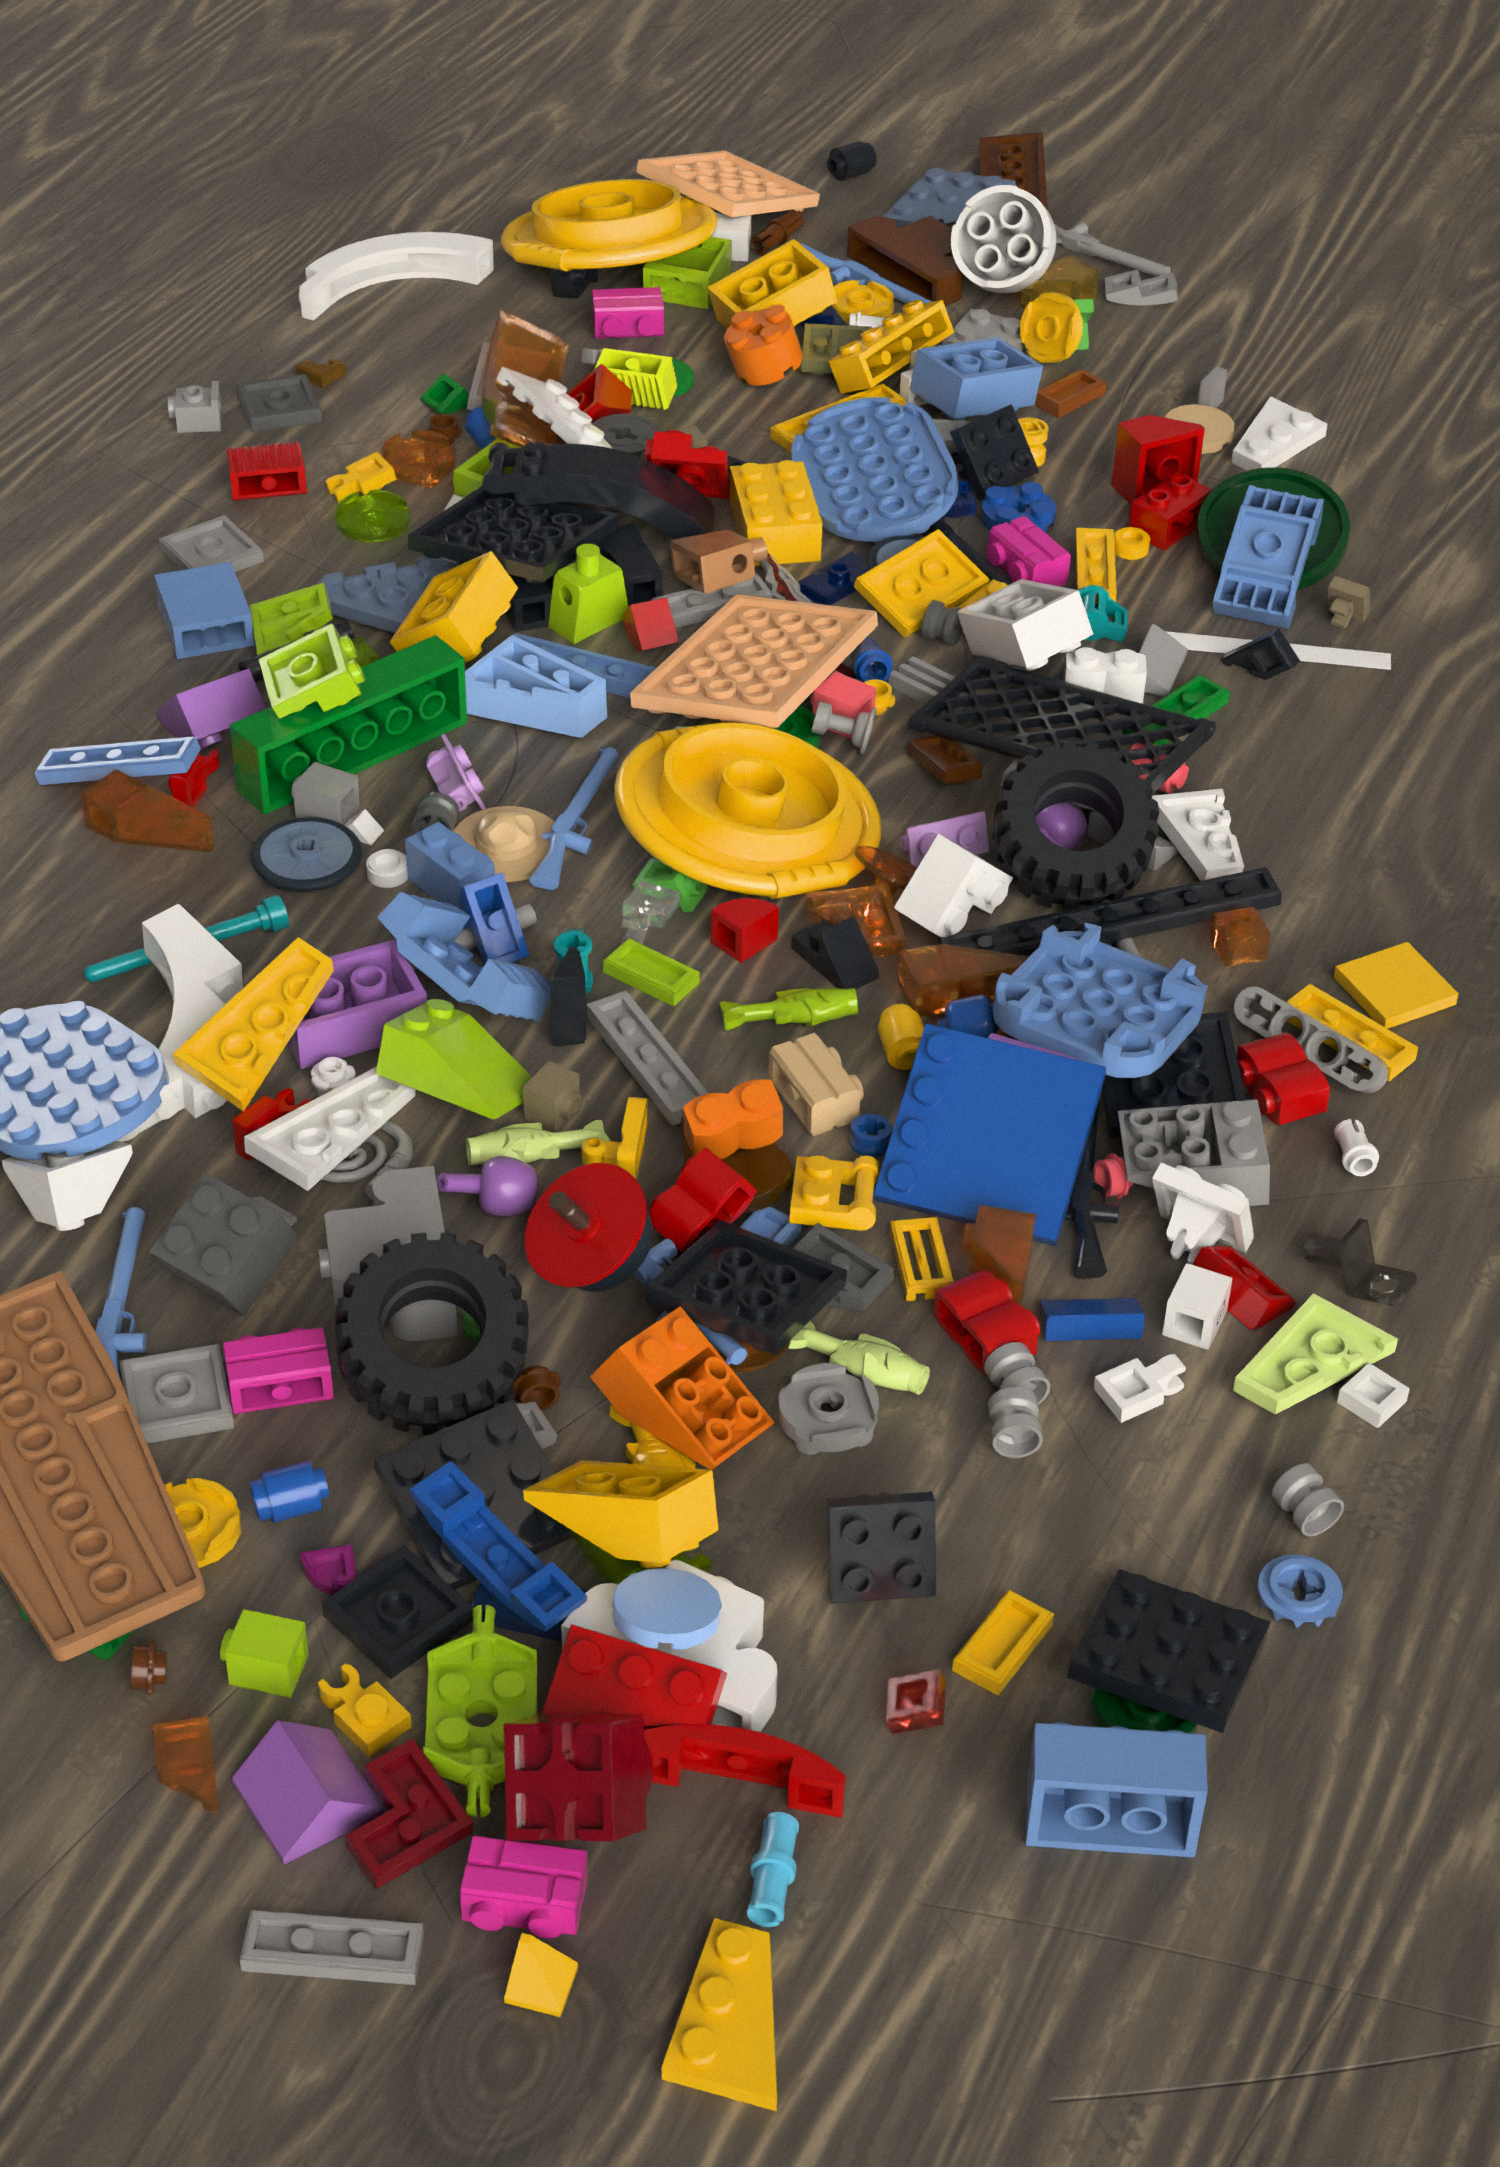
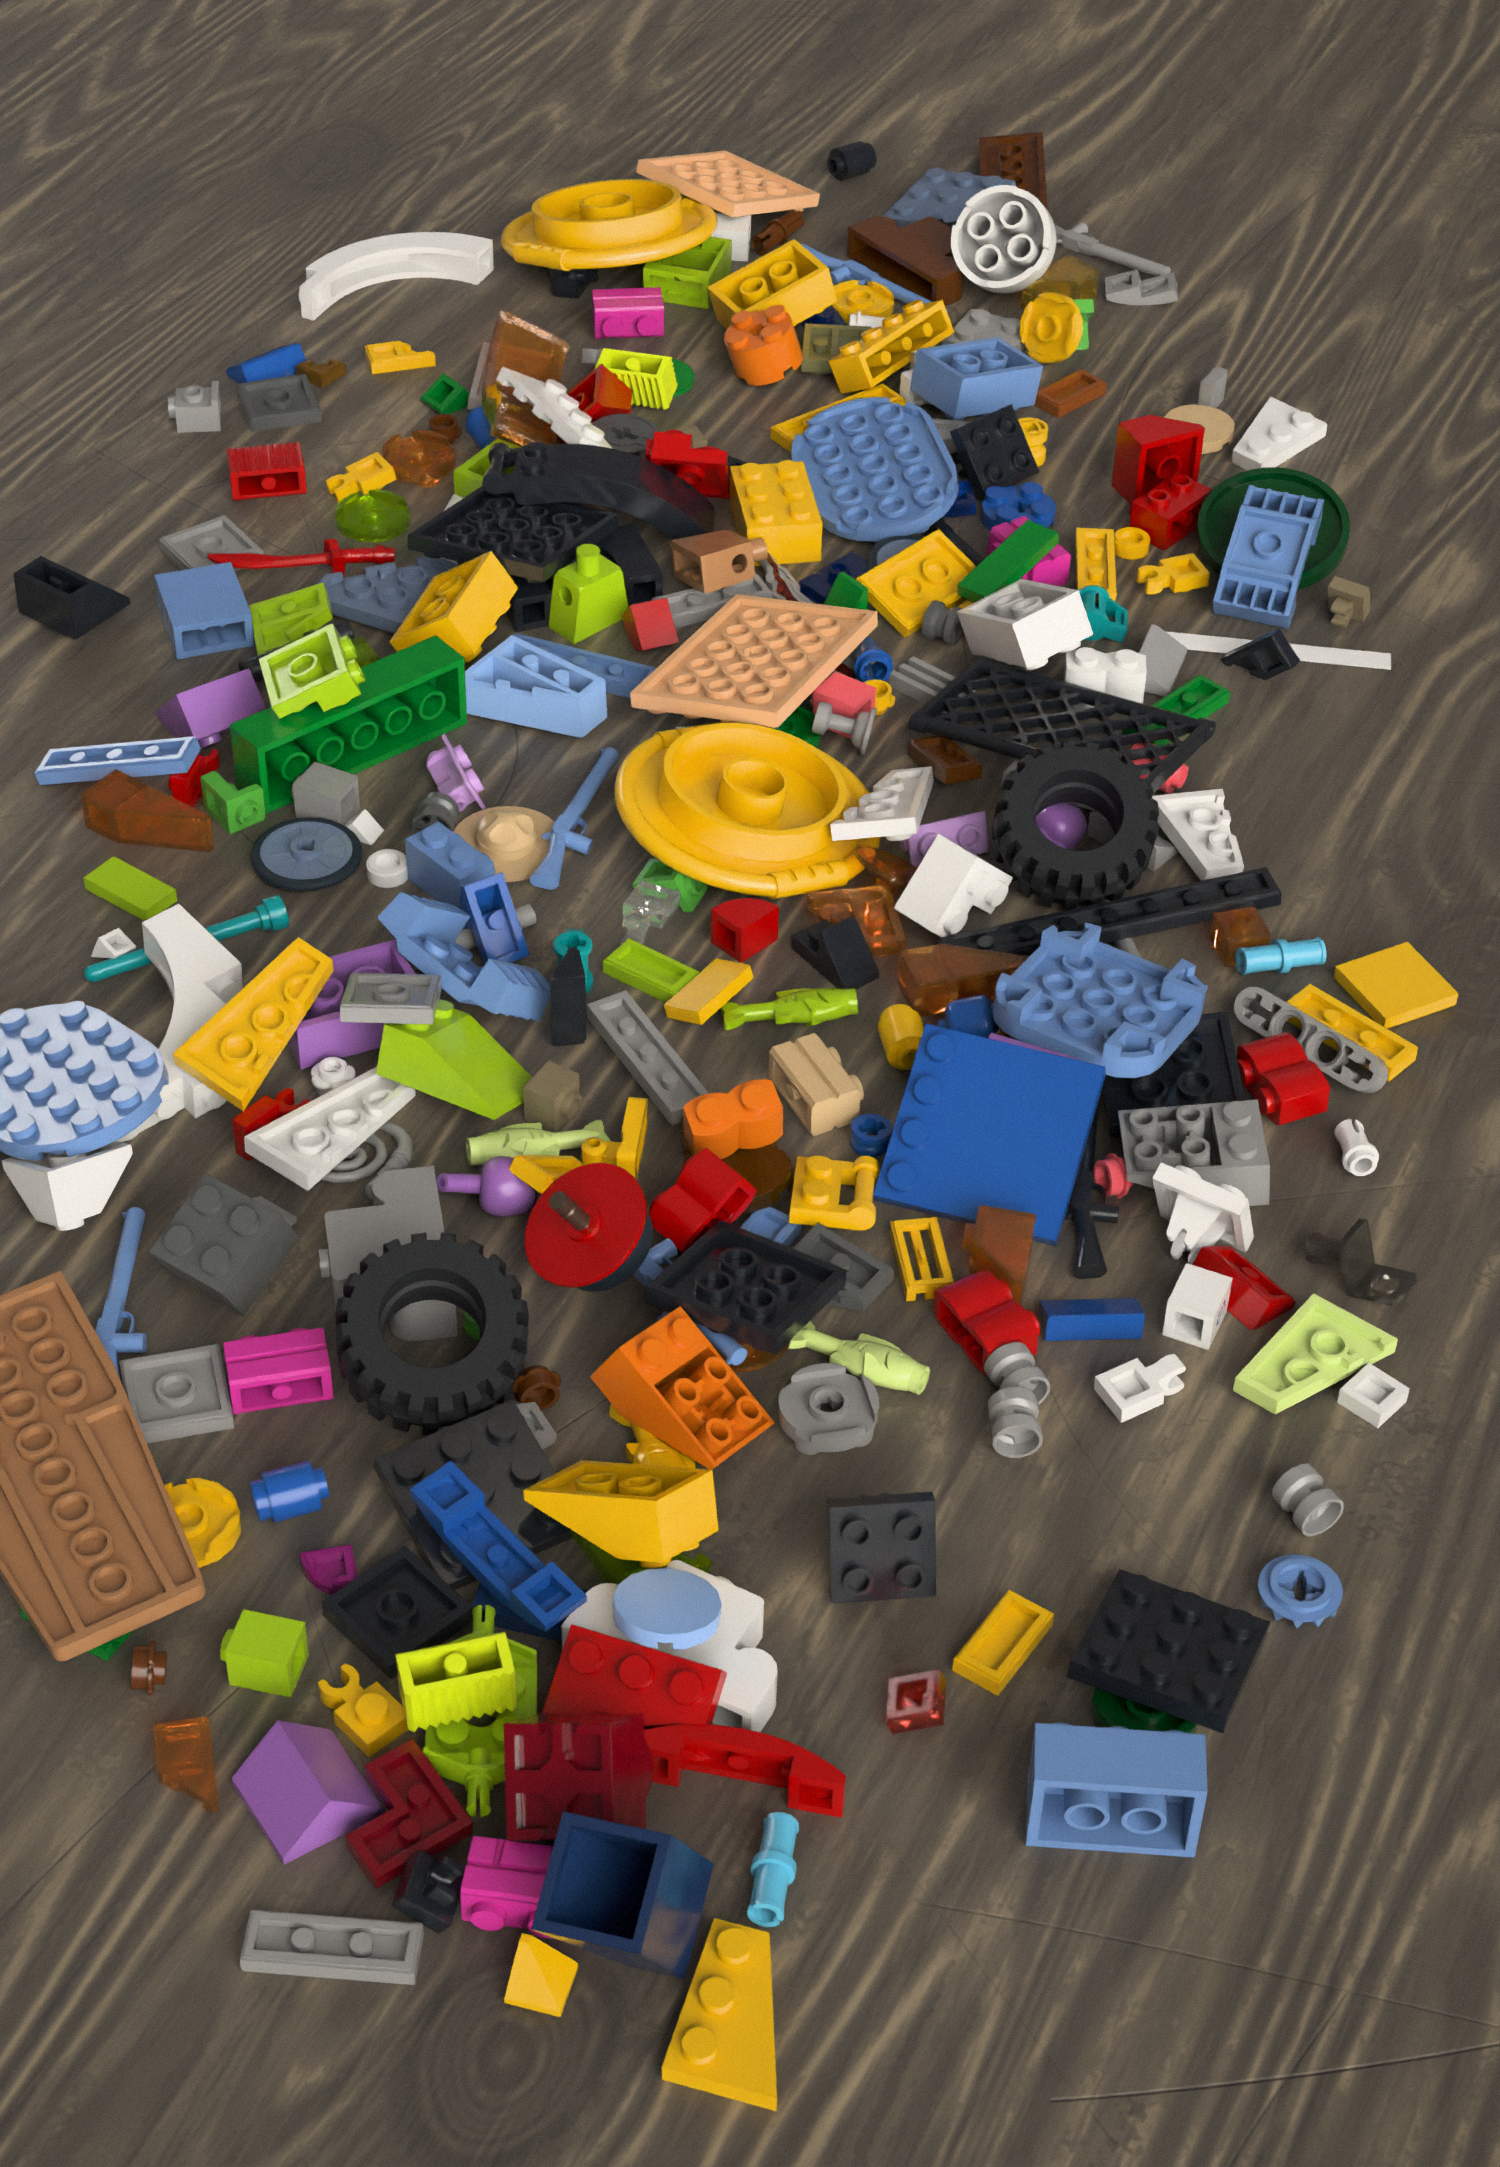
none -> black slope [13,556,130,640]
none -> lime tile [83,856,177,921]
none -> white piece [91,928,136,959]
none -> bright green bracket [200,771,266,835]
none -> red sword [207,539,395,575]
none -> blue slope [226,343,306,383]
none -> light grey tile [340,973,441,1024]
none -> yellow tile [365,341,436,374]
none -> black tile [392,1850,465,1934]
none -> neon yellow brick [395,1631,517,1733]
none -> yellow tile [509,1155,585,1194]
none -> dark blue slope [531,1812,714,1979]
none -> yellow tile [664,958,754,1025]
none -> green slope [824,571,868,610]
none -> white wing [830,766,934,841]
none -> green tile [957,520,1059,602]
none -> yellow plate [1137,553,1210,595]
none -> medium azure pin [1235,937,1327,975]

